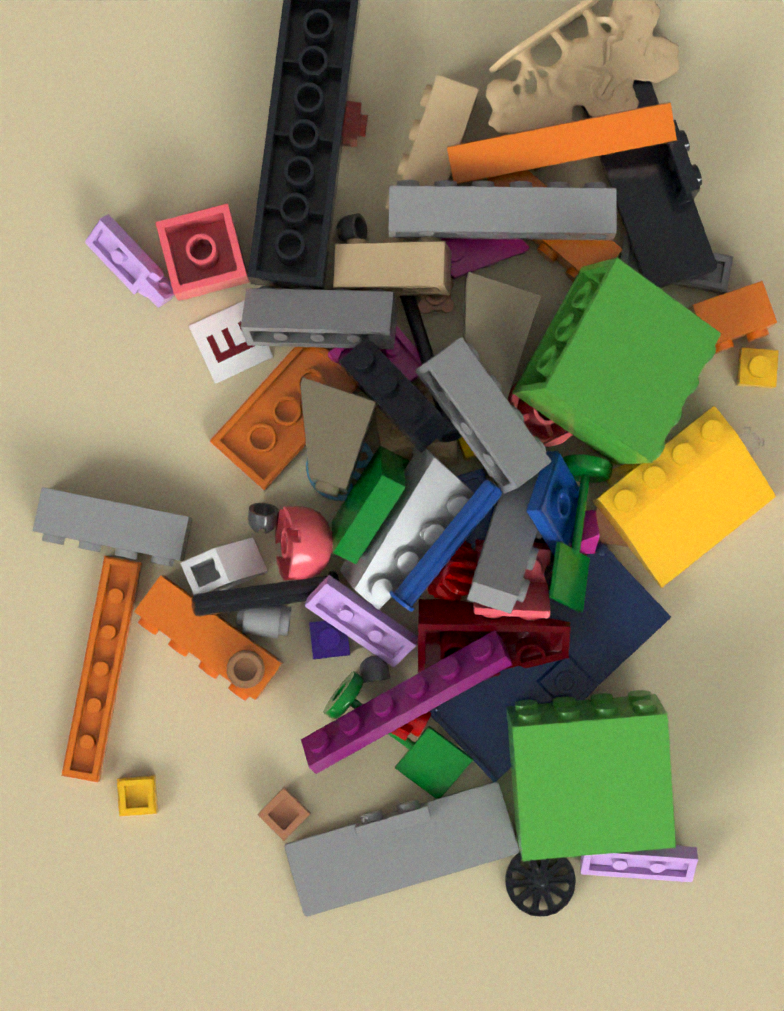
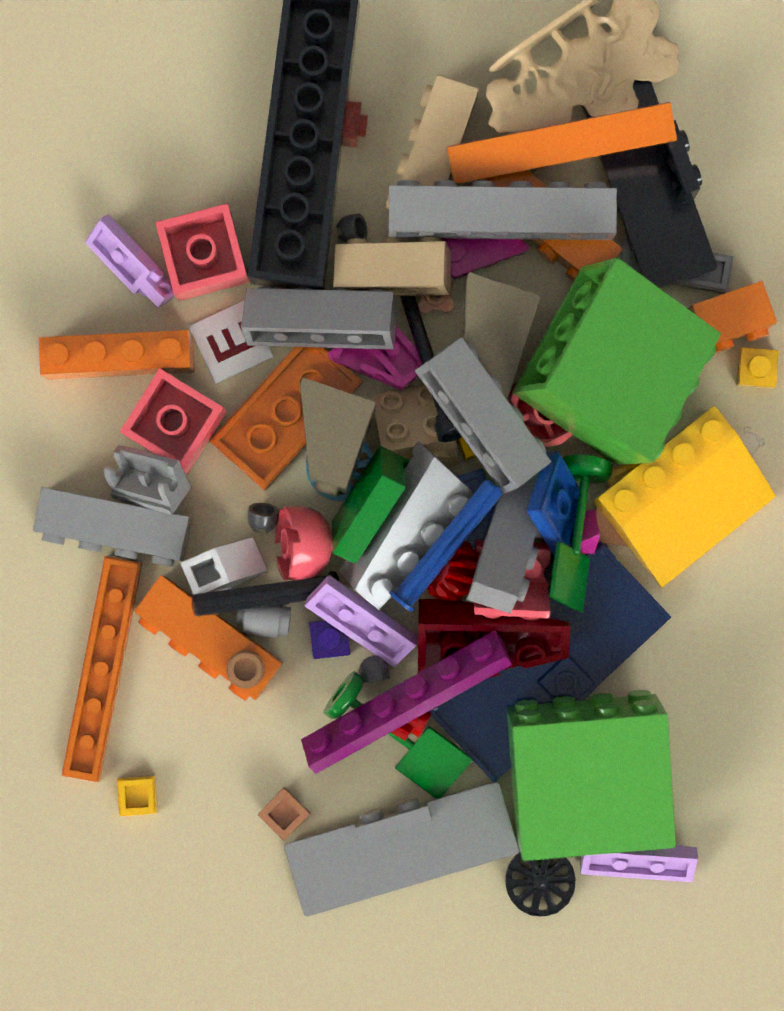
black brick [339,337,449,453] -> none
none -> orange brick [39,330,195,380]
none -> light grey hinge [104,445,191,515]
none -> coral brick [120,368,227,474]

